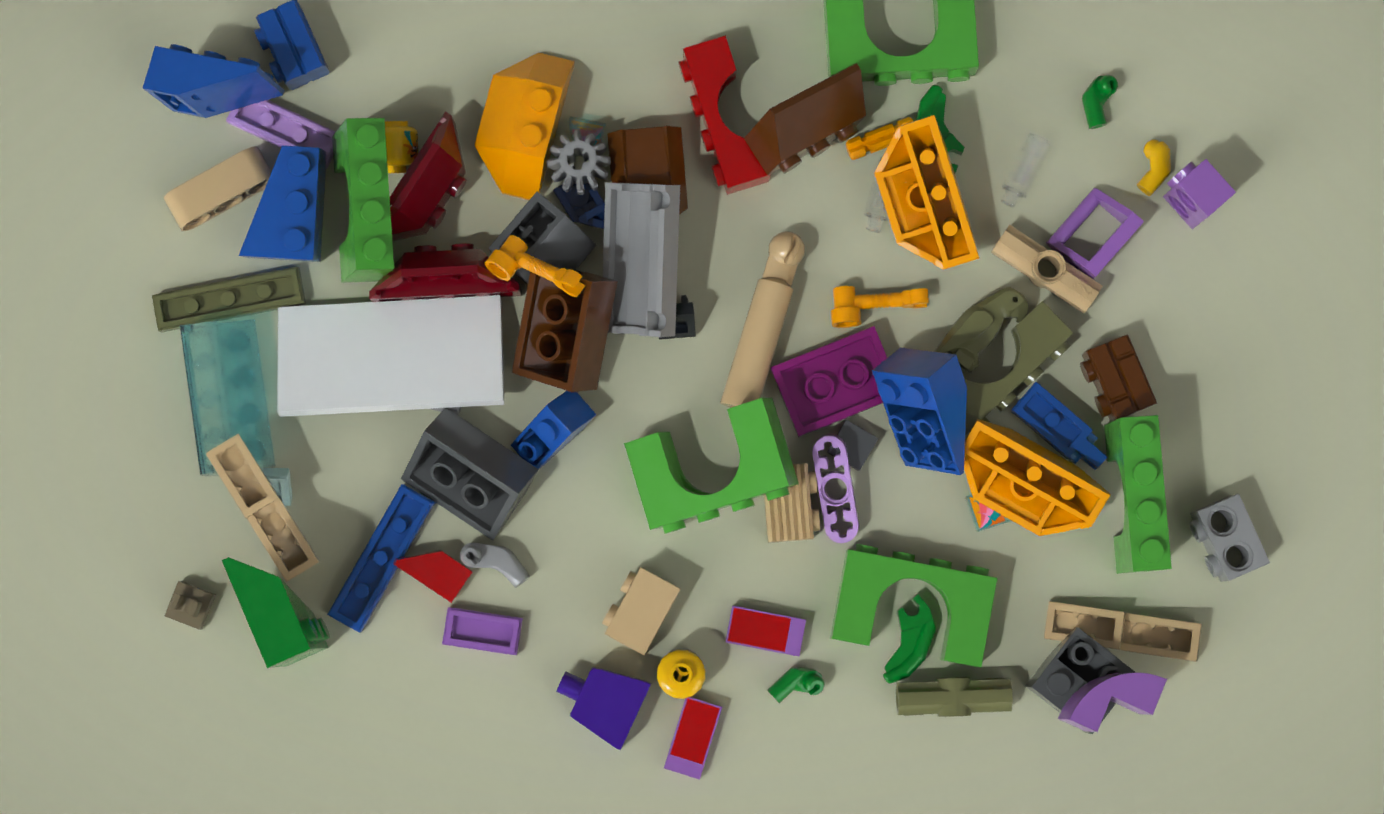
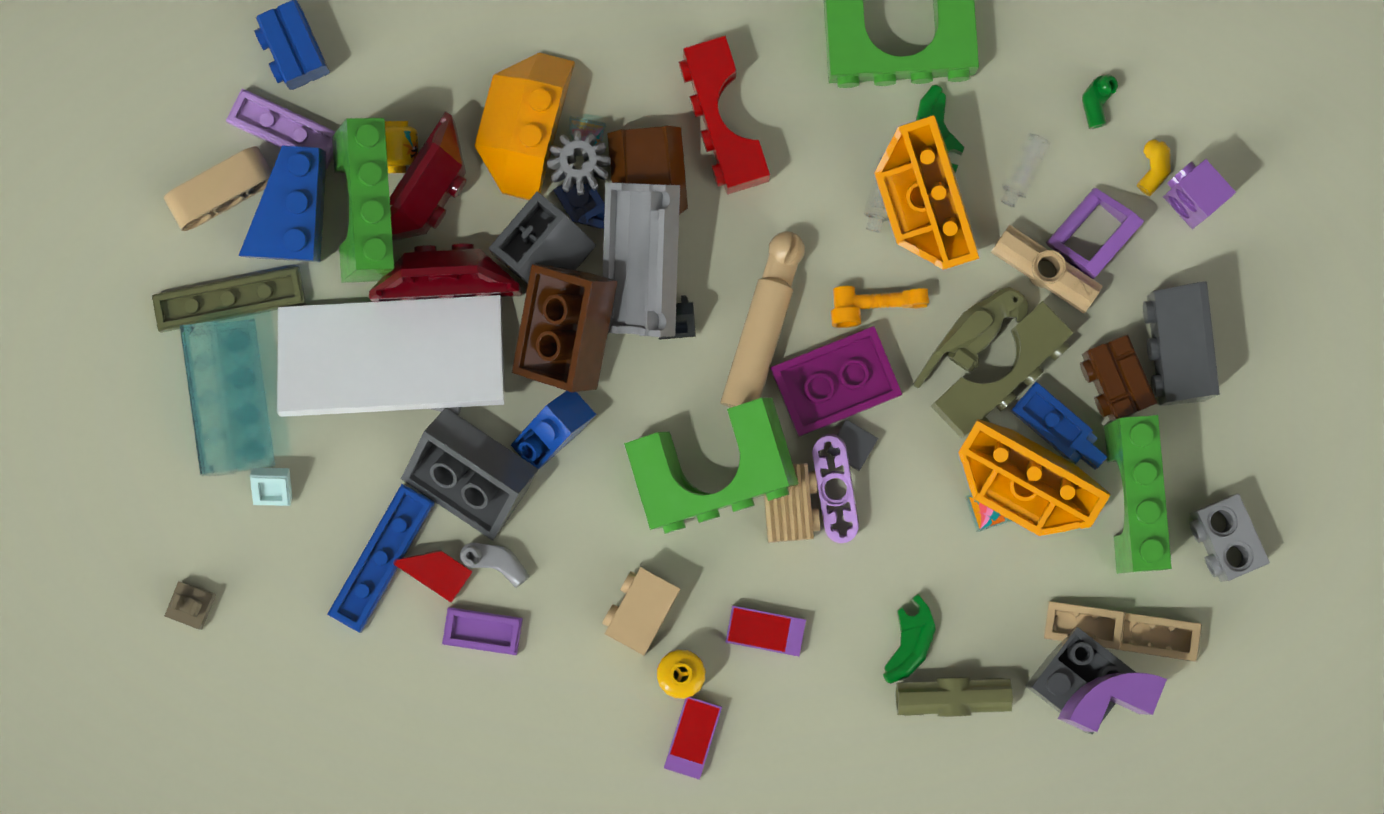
blue slope [143,44,285,118] -> none
tan slope [205,433,320,582] -> none
green wedge [222,557,330,668] -> none
light orange brick [485,235,585,297] -> none
dark purple torso [556,667,652,750] -> none
reddish brown slope [744,63,866,175] -> none
green arm [767,667,825,704] -> none
bright green arch [830,544,997,668] -> none
light orange axle [846,117,913,160] -> none
blue slope [872,347,967,475] -> none
none -> dark grey slope [1143,281,1220,406]

